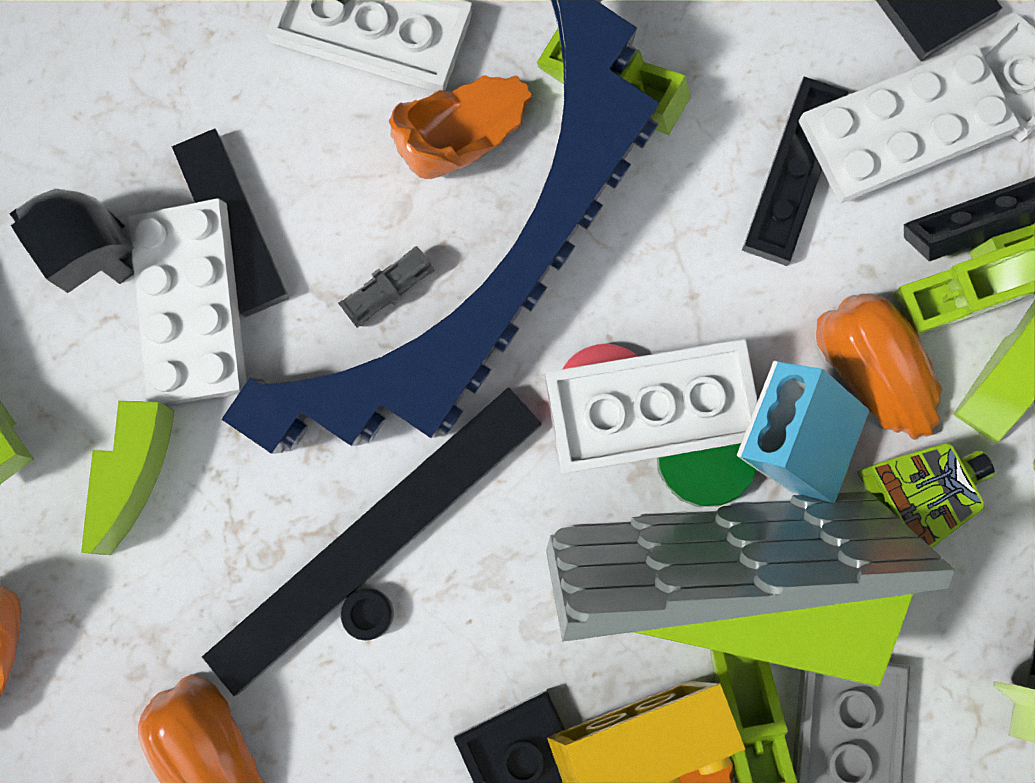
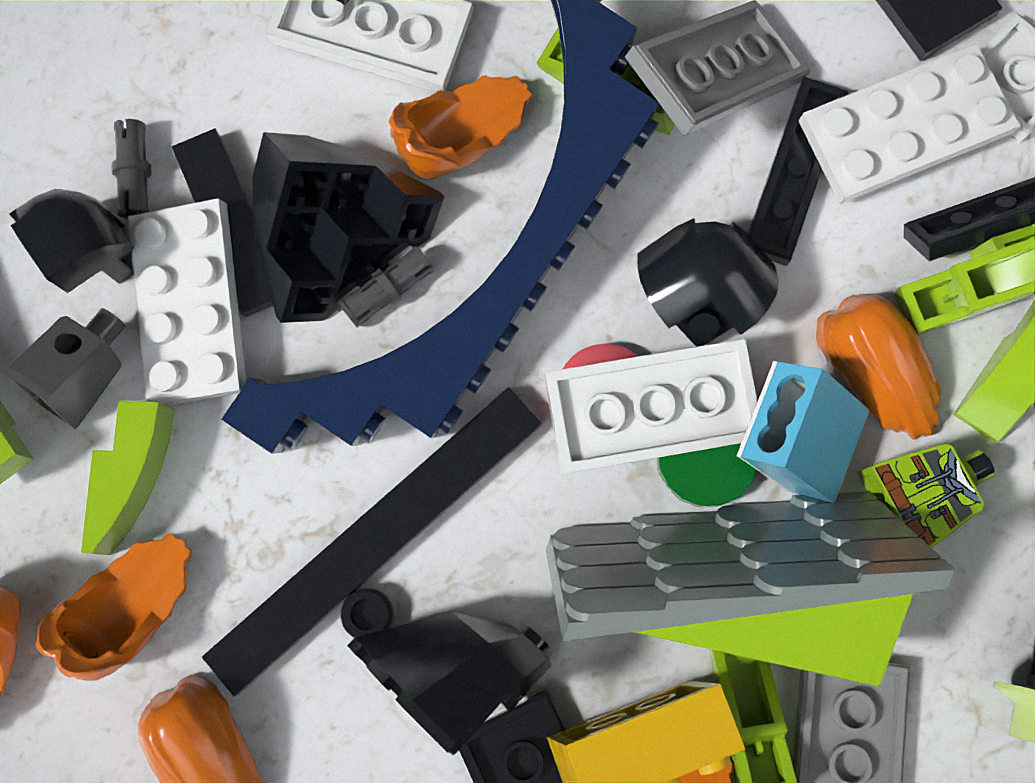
none -> dark grey torso [4,308,126,429]
none -> orange hair [35,534,192,681]
none -> dark grey pin [111,119,152,219]
none -> black brick [252,132,445,323]
none -> black brick [347,611,552,755]
none -> light grey tile [625,0,811,136]
none -> black brick [637,218,778,347]

